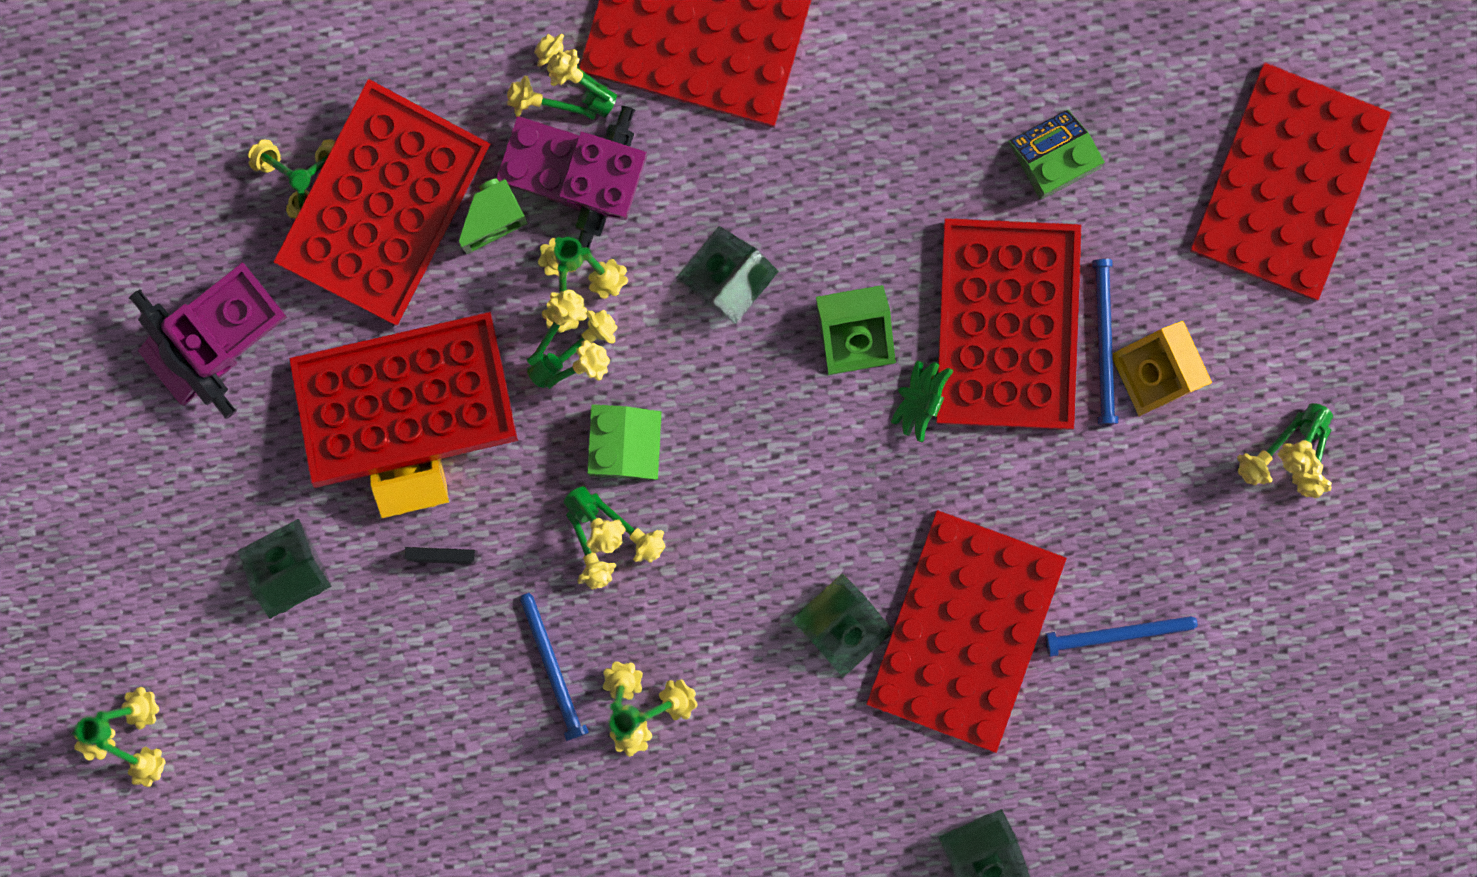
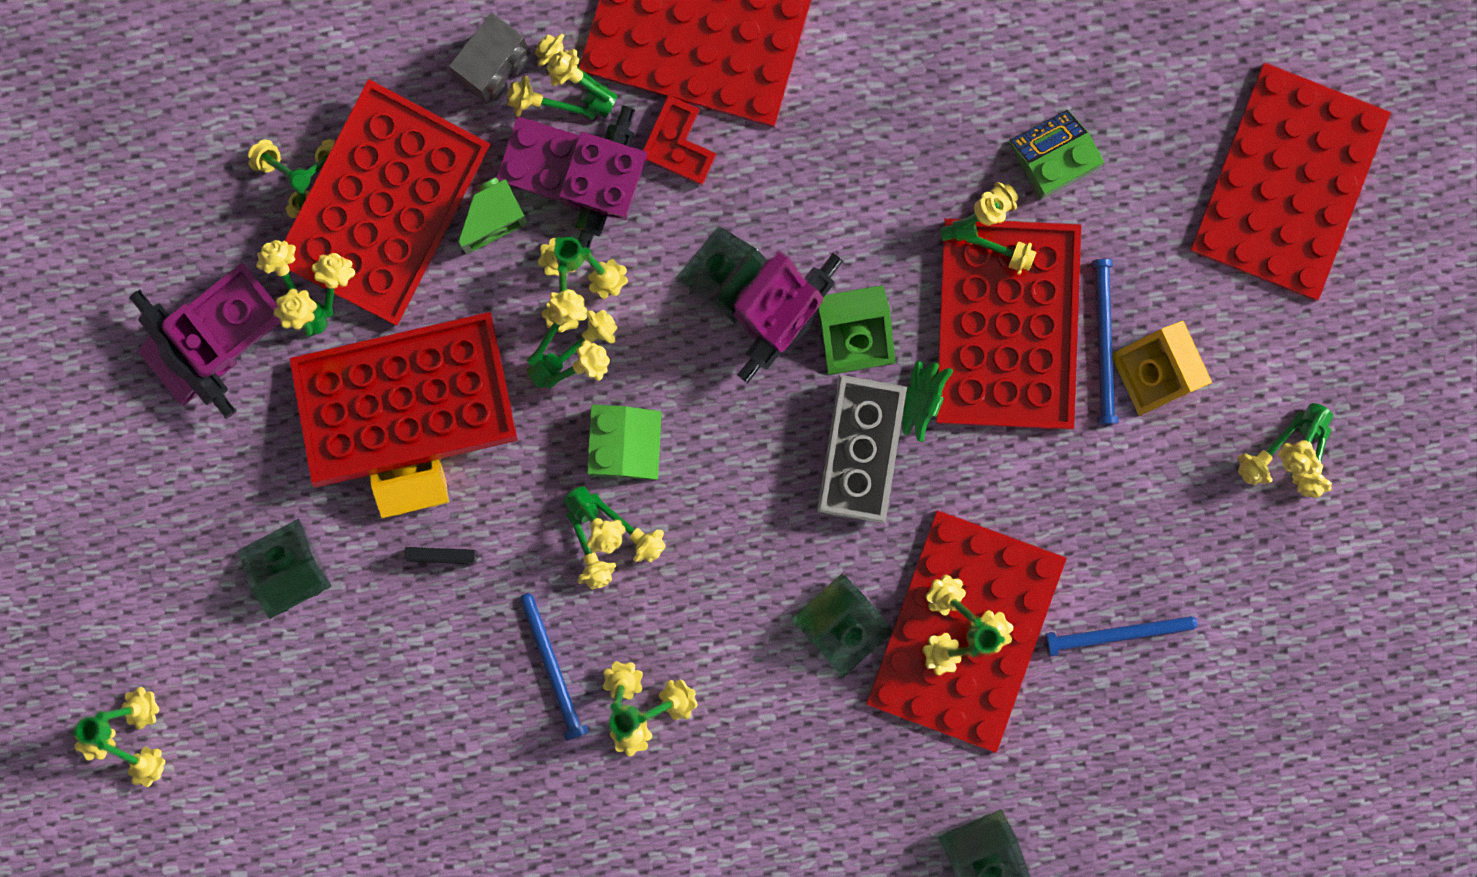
none -> light yellow plant [256,240,355,336]
none -> flat silver brick [449,12,529,104]
none -> red plate [643,95,717,187]
none -> magenta piece [733,250,844,384]
none -> light grey brick [817,375,907,523]
none -> light yellow plant [923,575,1013,675]
none -> light yellow plant [940,182,1036,275]

